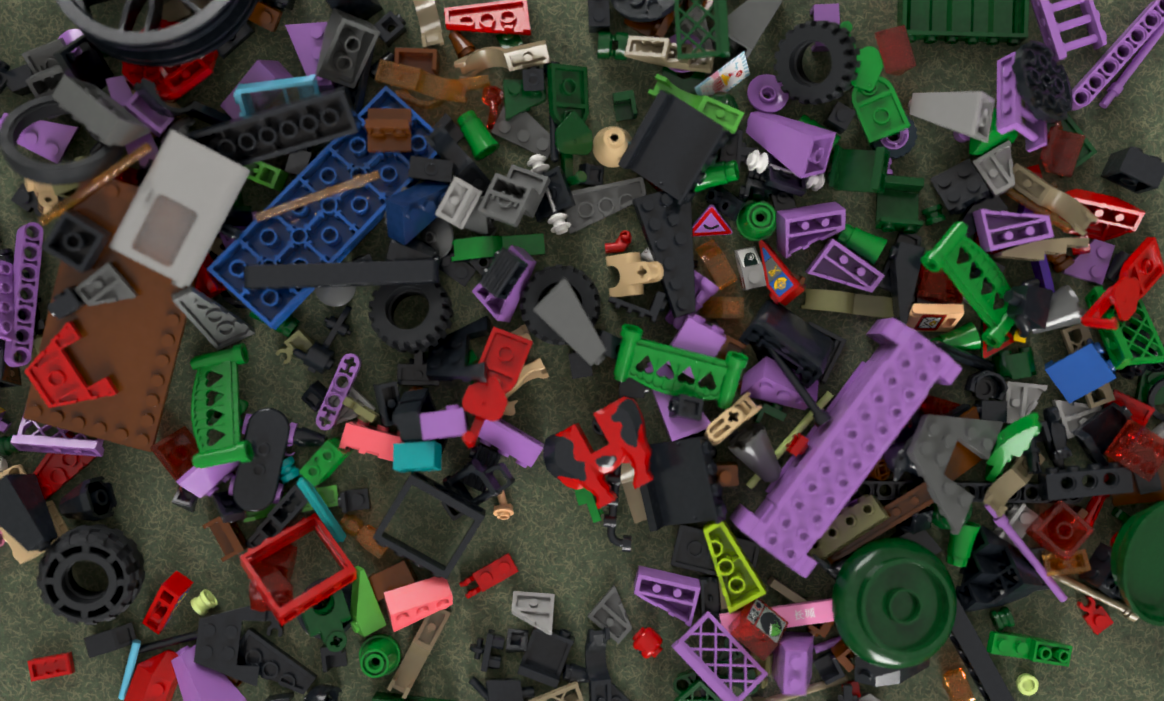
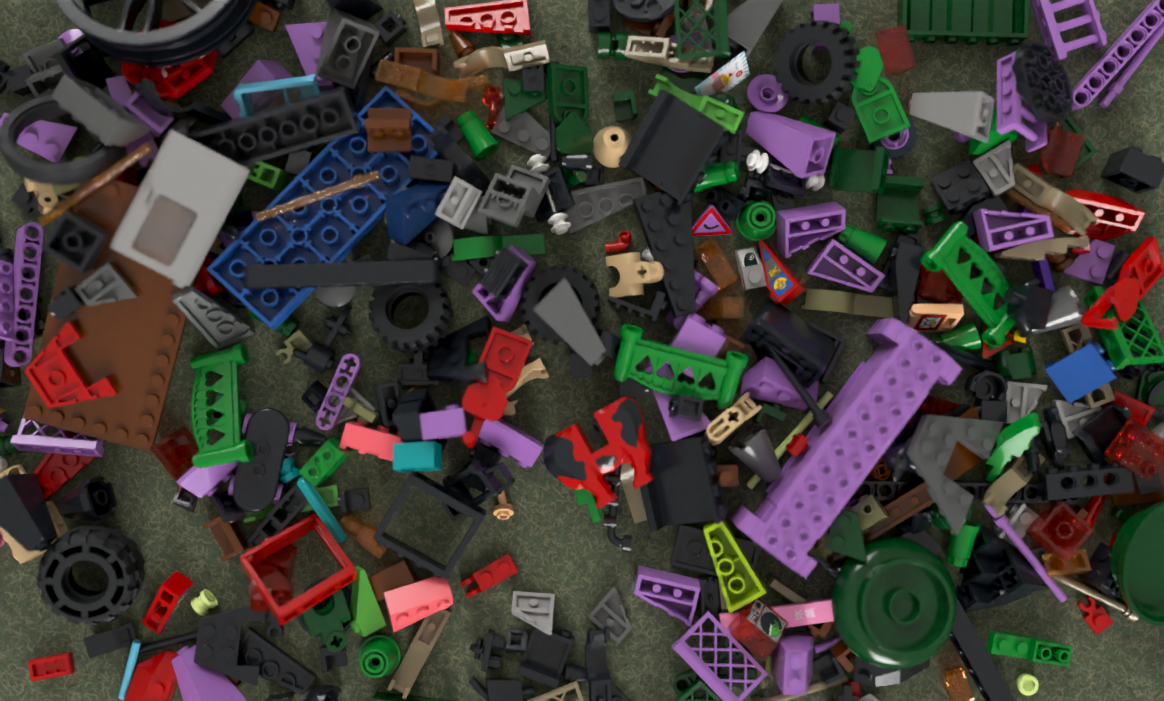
red head [632,627,663,659] -> none
dark green wheel [989,606,1015,632] -> none
none -> black cone [562,152,592,173]
none -> dark green wing [825,508,867,562]

